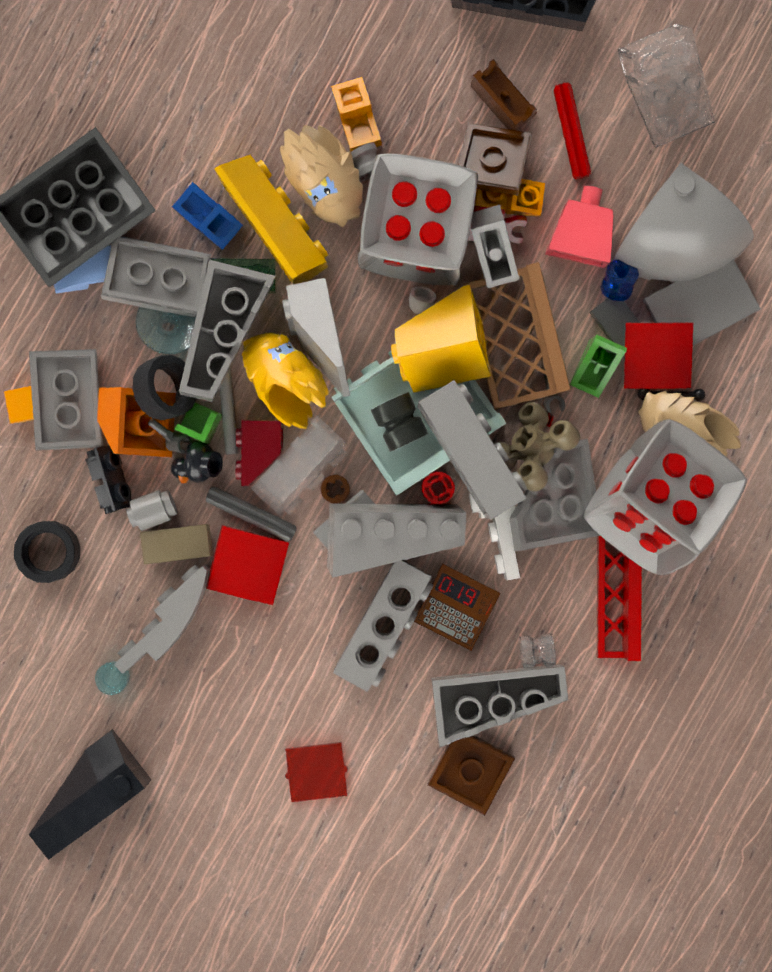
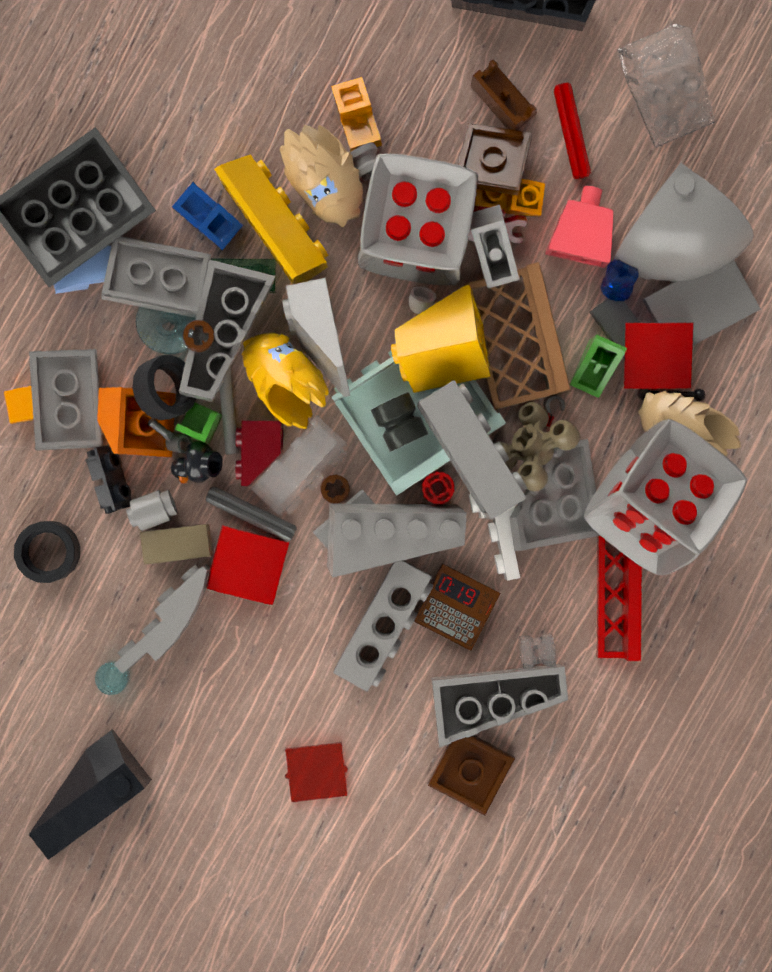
none -> reddish brown bush [183,320,214,352]

